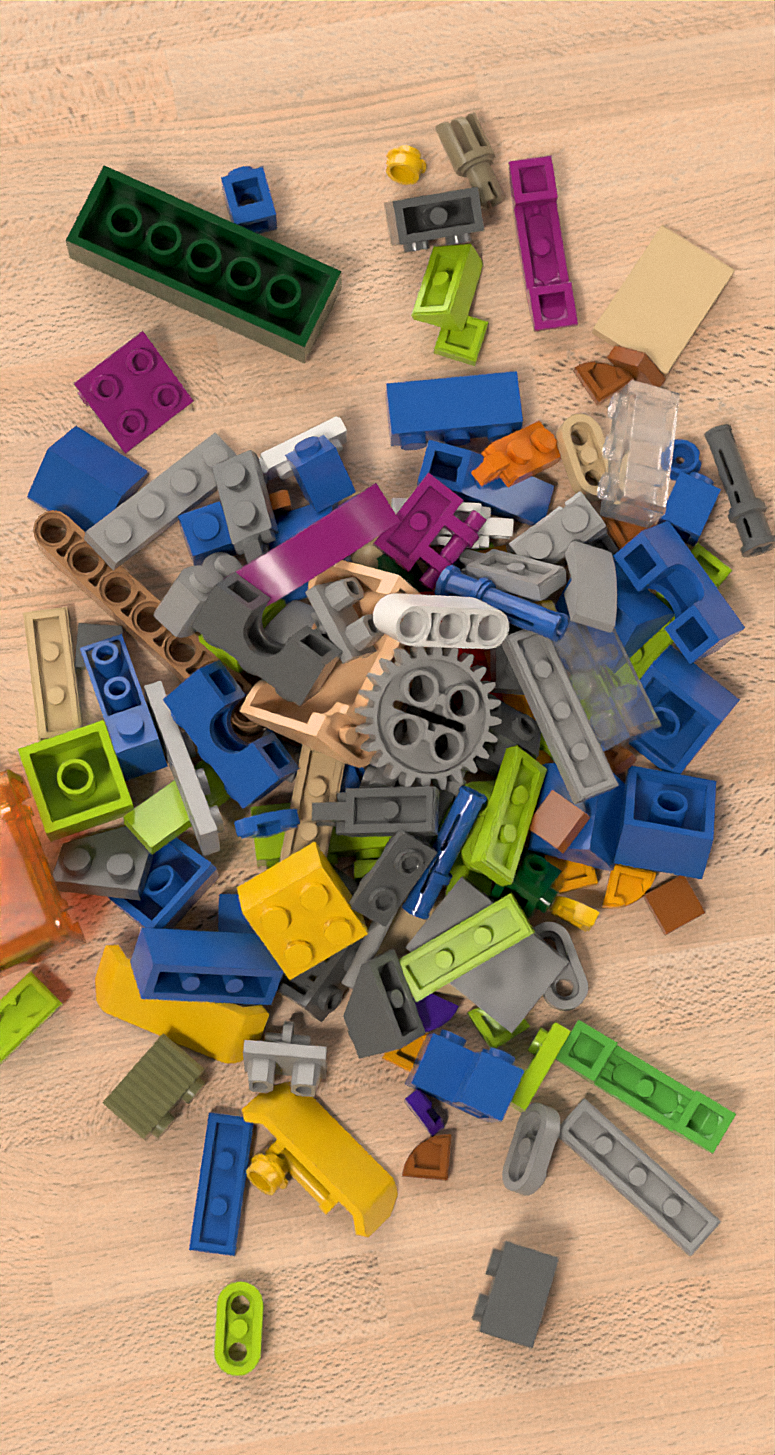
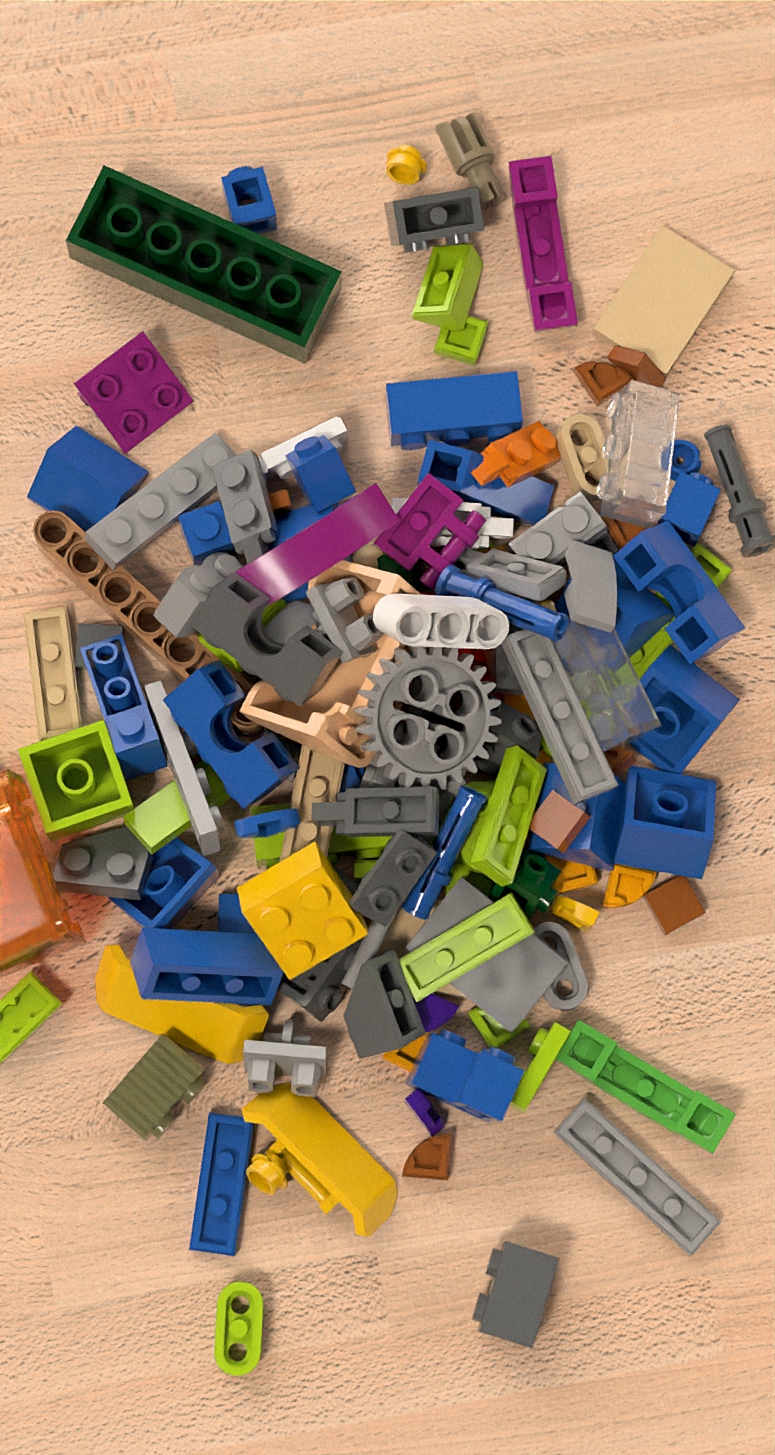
light grey plate [502,1102,561,1196] -> none

